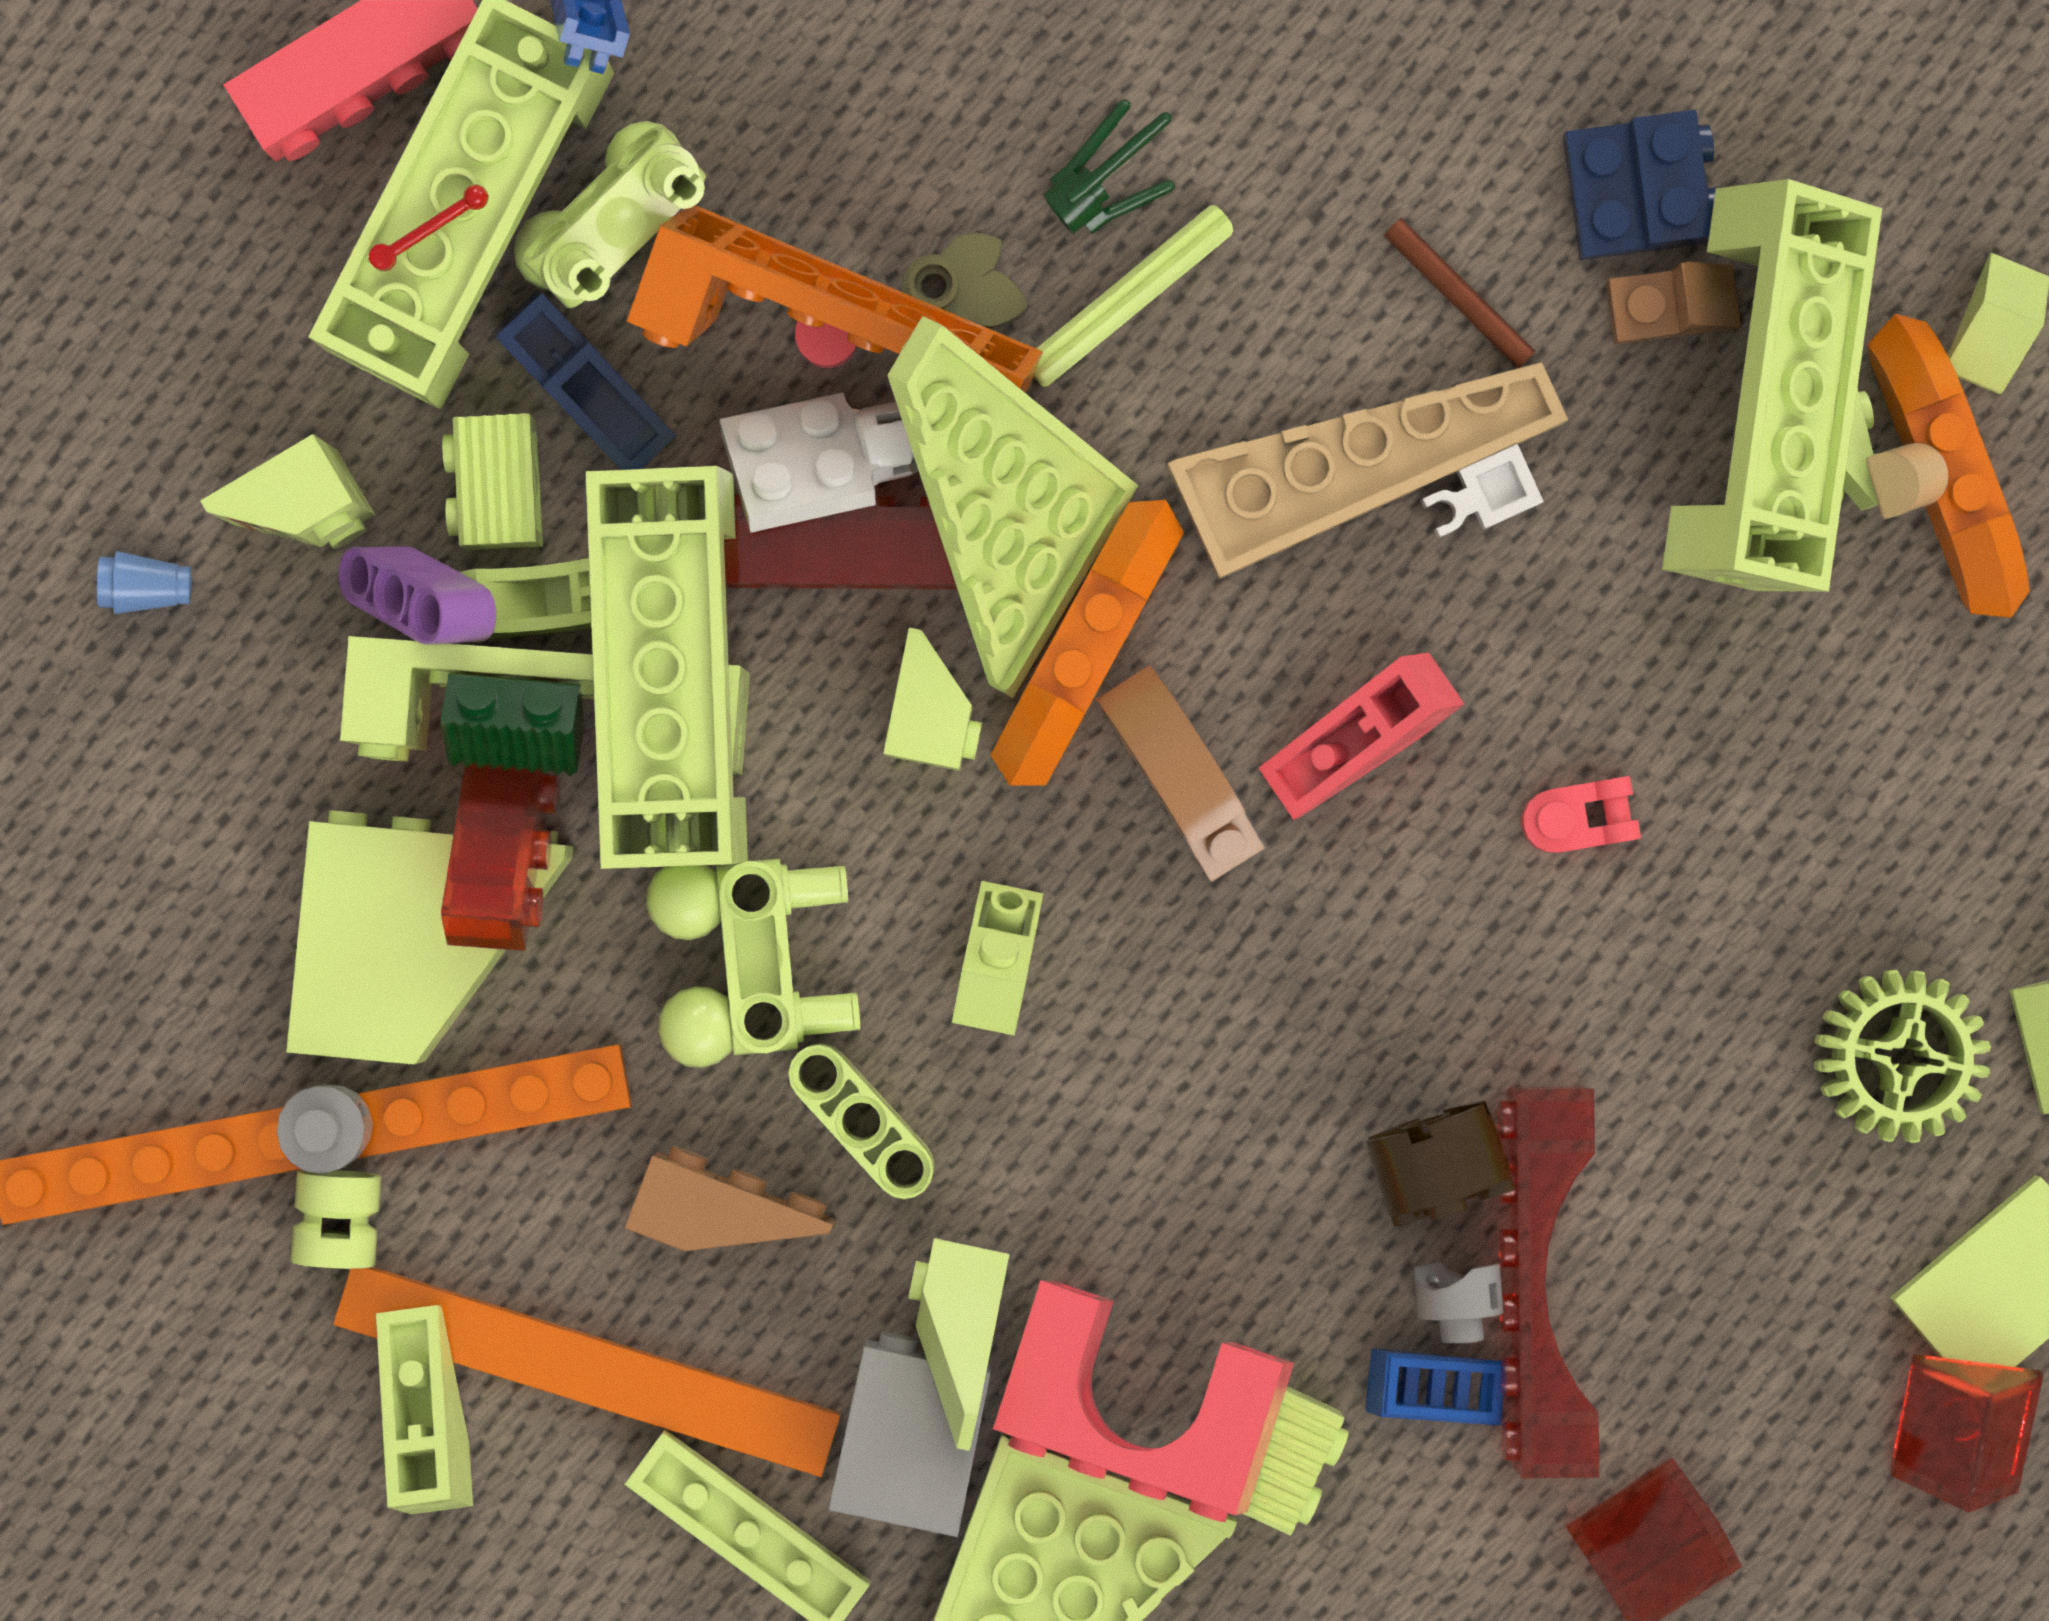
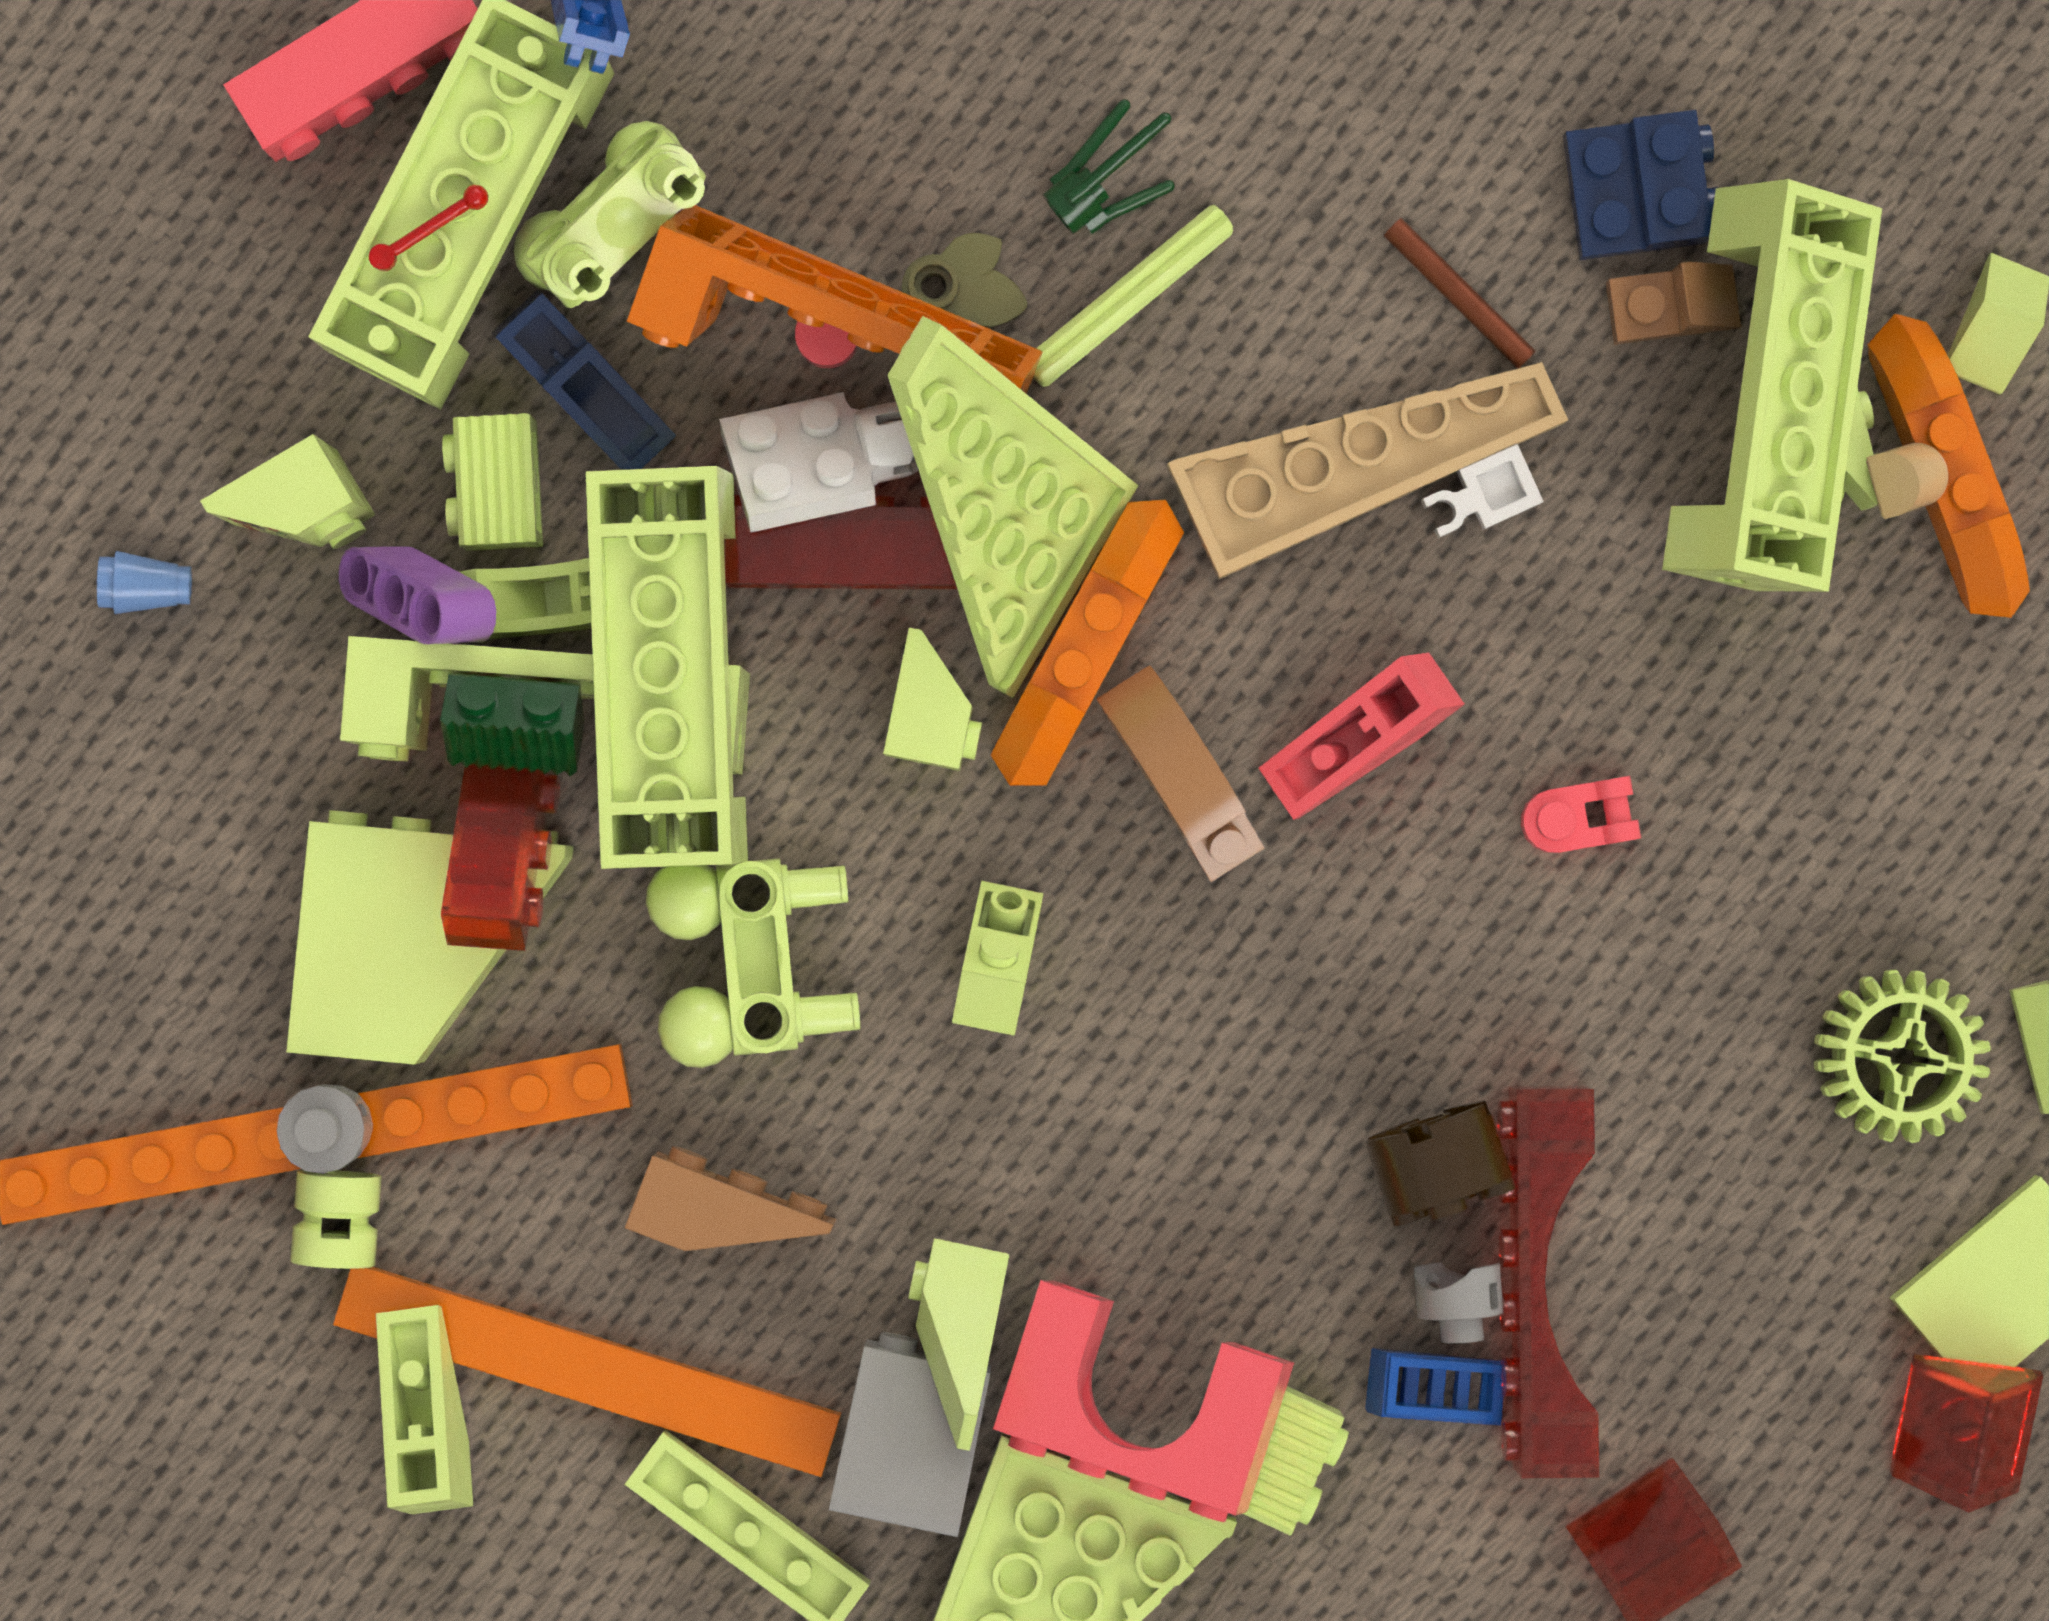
yellowish green beam [788,1043,935,1199] -> none

